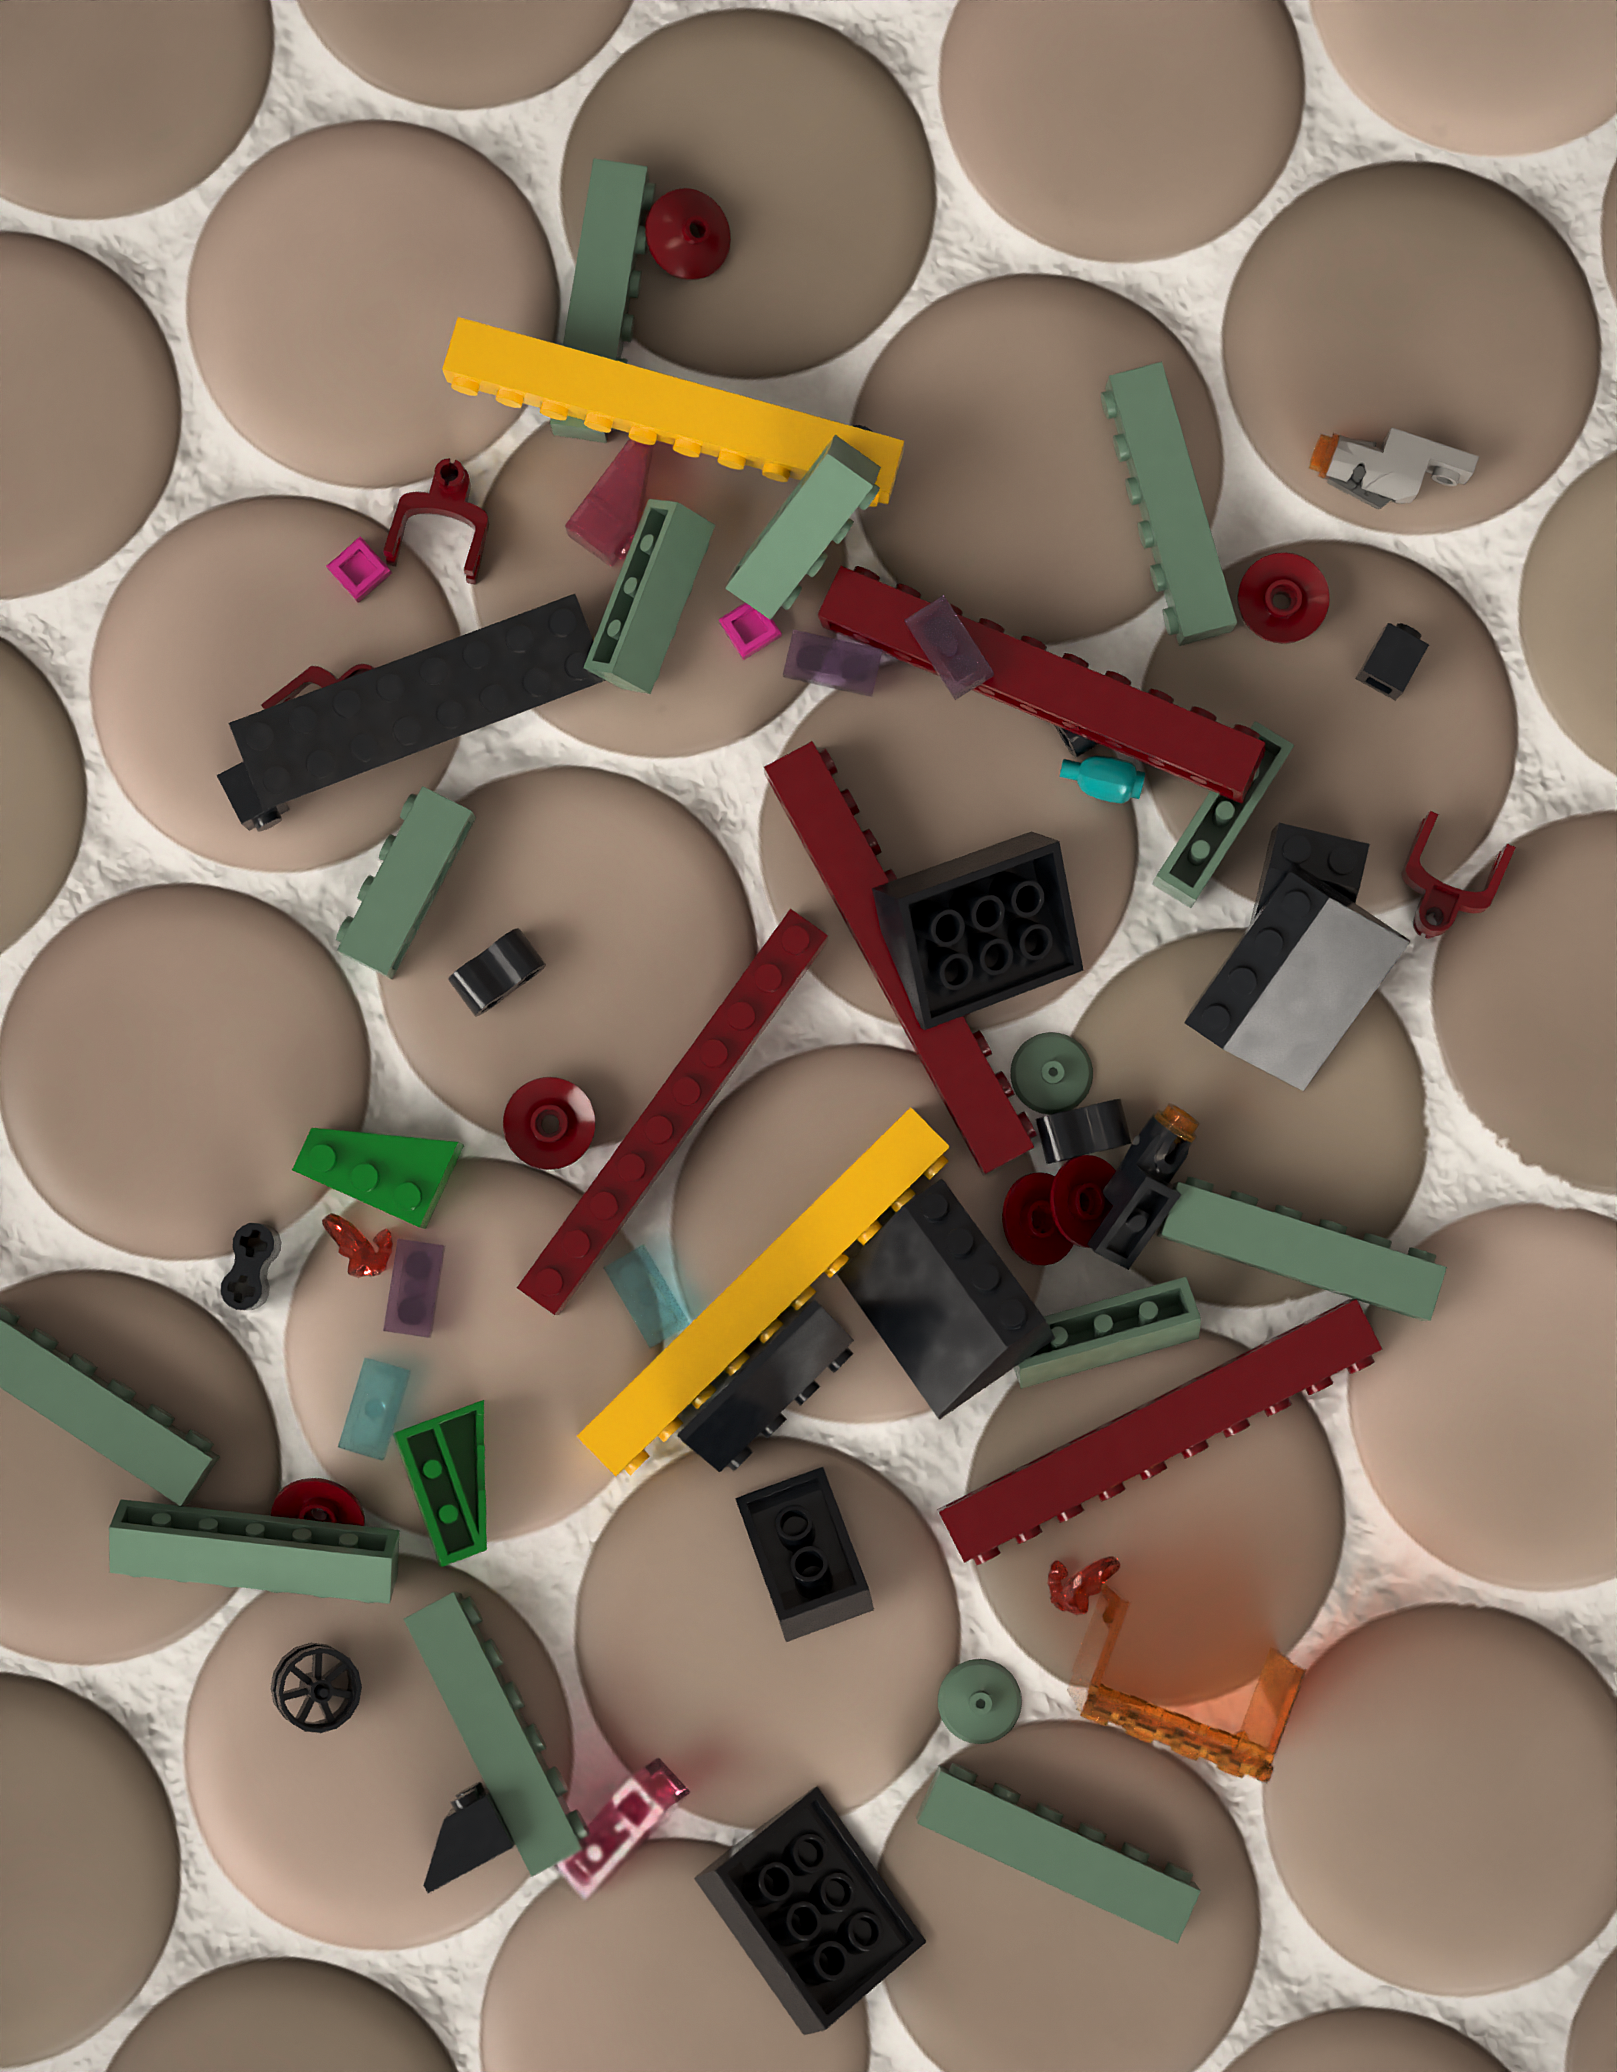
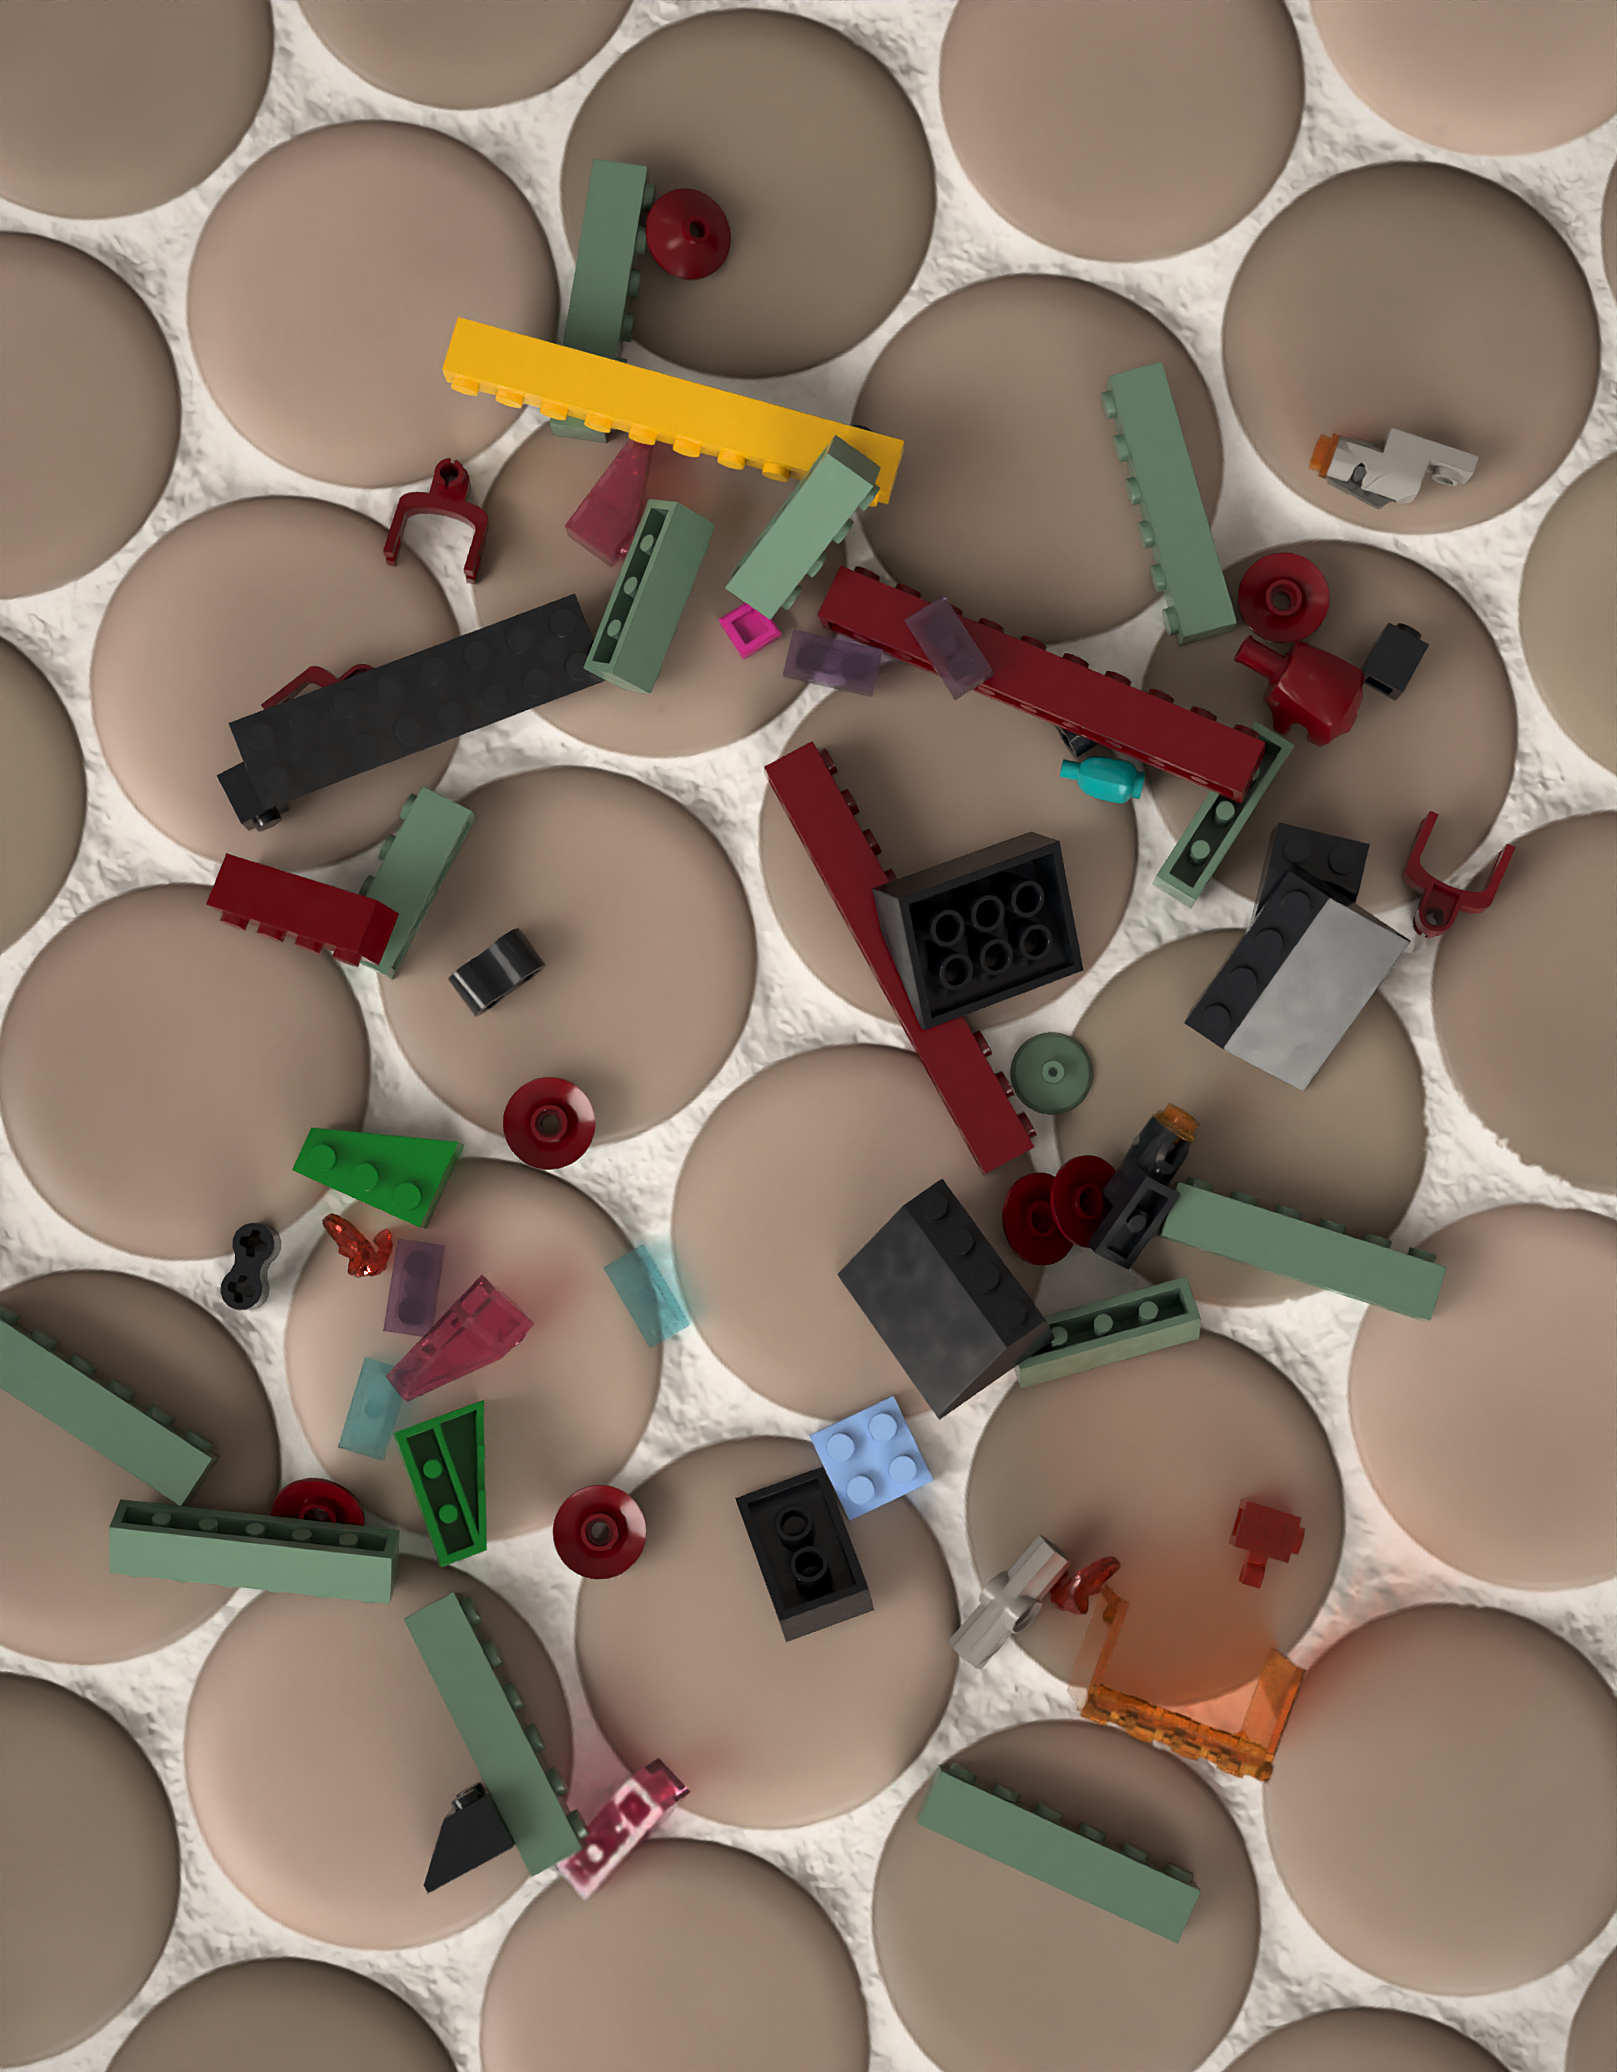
black wheel [270,1643,362,1733] -> none
dark pink tile [326,536,392,603] -> none
dark red brick [517,909,828,1315] -> none
yellow brick [577,1107,950,1476] -> none
black slope [677,1300,854,1472] -> none
black slope [694,1787,926,2035] -> none
dark red brick [937,1299,1382,1566] -> none
sand green piece [938,1659,1022,1744] -> none
black axle [1035,1099,1132,1164] -> none
none -> dark red brick [206,853,399,967]
none -> clear pink slope [385,1274,534,1402]
none -> dark red dish [553,1485,647,1580]
none -> light blue plate [809,1396,934,1521]
none -> light grey piece [949,1535,1072,1669]
none -> clear red brick [1228,1498,1305,1589]
none -> dark red piece [1234,635,1364,747]

